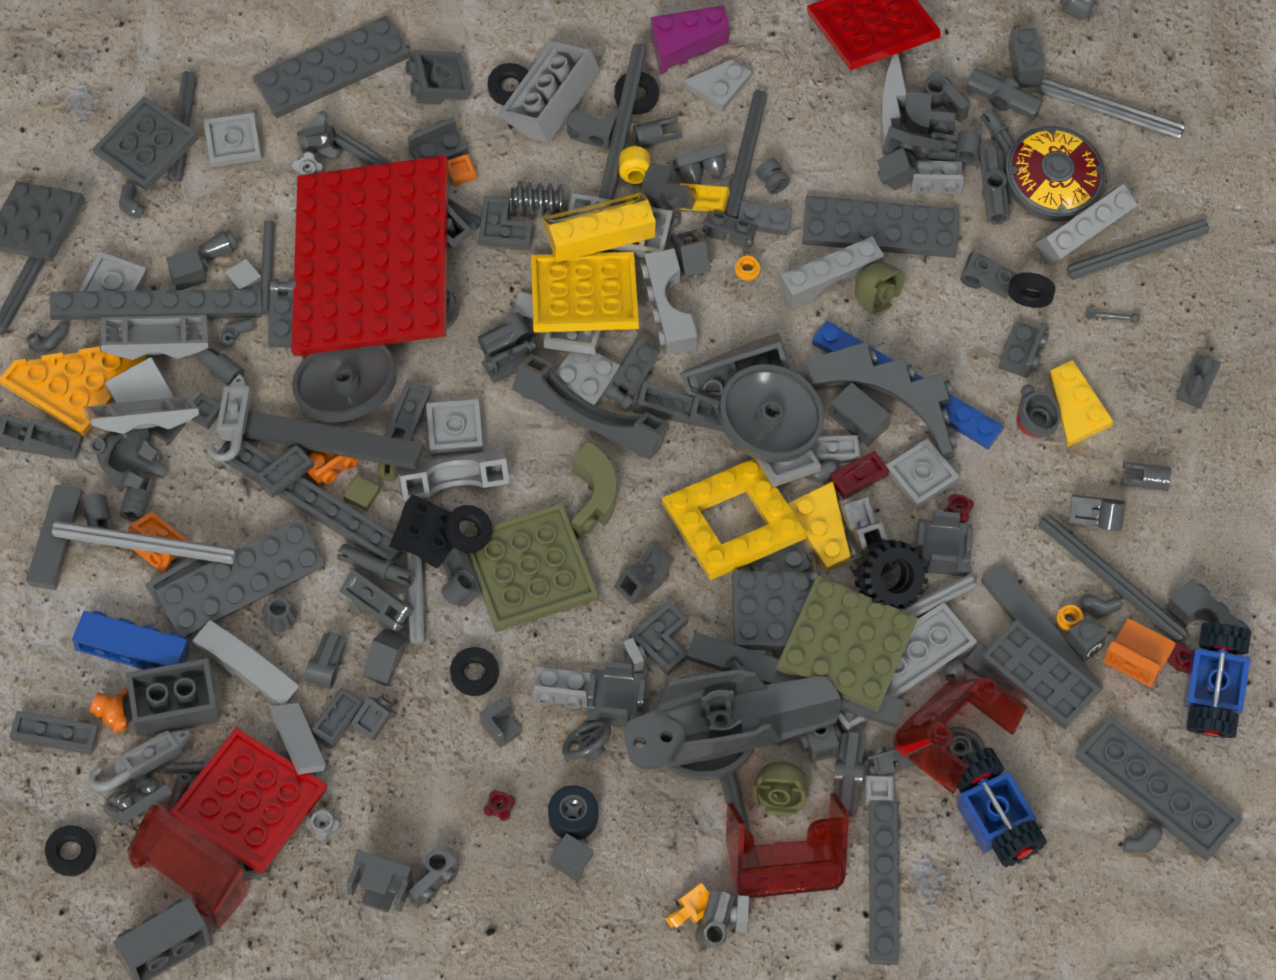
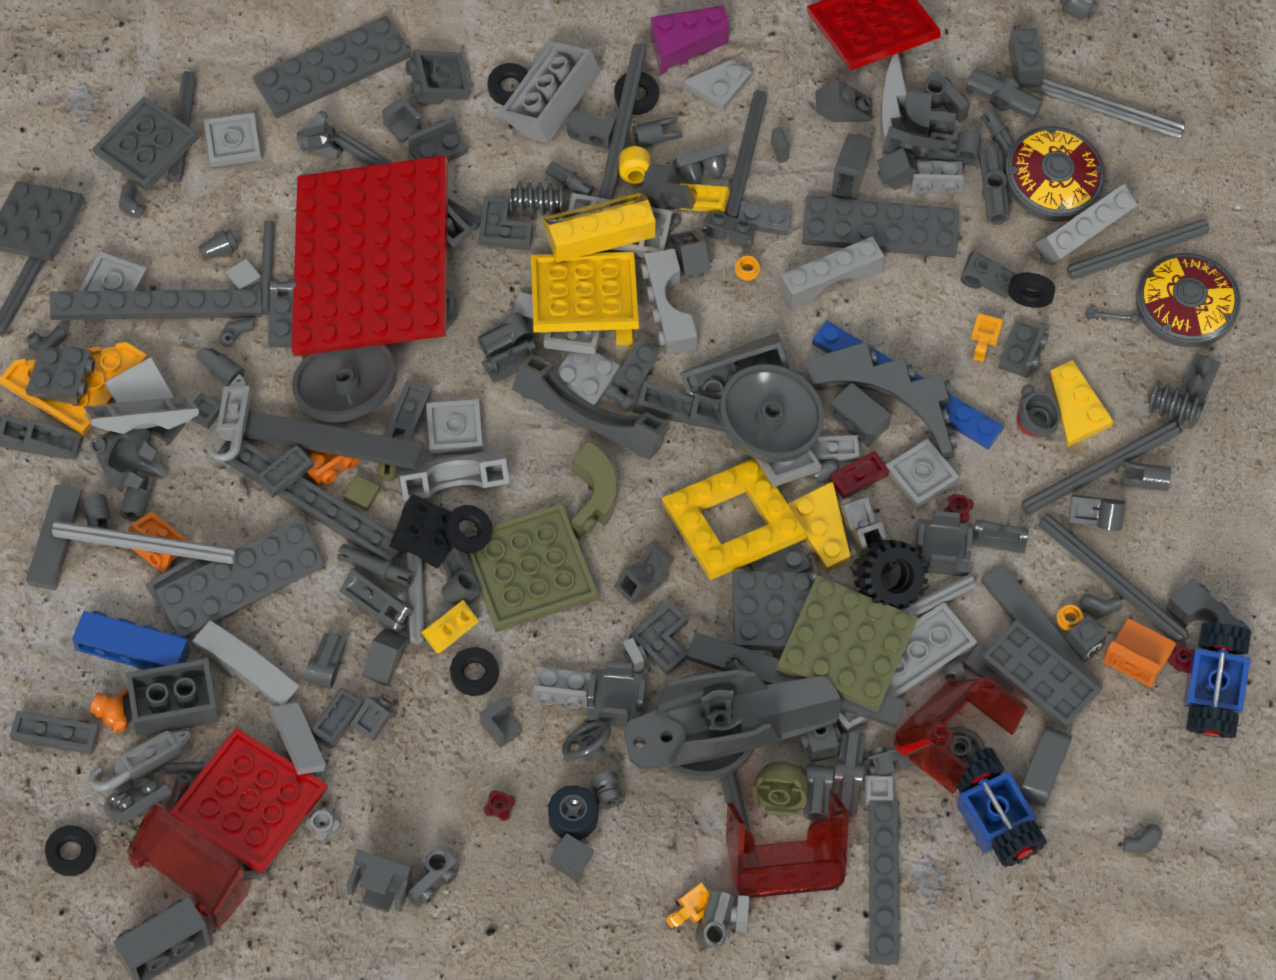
light grey slope [101,315,208,360] -> none
dark grey brick [166,248,208,290] -> none
dark grey piece [260,596,299,634] -> none
light grey plate [292,151,323,175] -> none
orange tile [448,154,477,186] -> none
dark grey wheel [756,158,791,194] -> none
olive cylinder [855,262,905,316] -> none
dark grey plate [1075,716,1243,861] -> none
none -> dark grey plate [26,345,96,406]
none -> dark grey panel [382,97,422,143]
none -> yellow plate [421,600,480,654]
none -> dark grey axle [546,162,595,196]
none -> flat silver wheel [591,772,625,809]
none -> yellow piece [616,329,633,346]
none -> dark grey tile [771,127,790,163]
none -> dark grey piece [804,764,834,821]
none -> dark grey slope [815,79,872,122]
none -> dark grey slope [831,133,873,200]
none -> light orange plate [971,313,1003,362]
none -> dark grey hinge [972,519,1029,554]
none -> dark grey beam [1020,726,1073,807]
none -> dark grey axle [1021,421,1180,515]
none -> dish [1136,253,1241,347]
none -> dark grey piece [1147,379,1206,429]

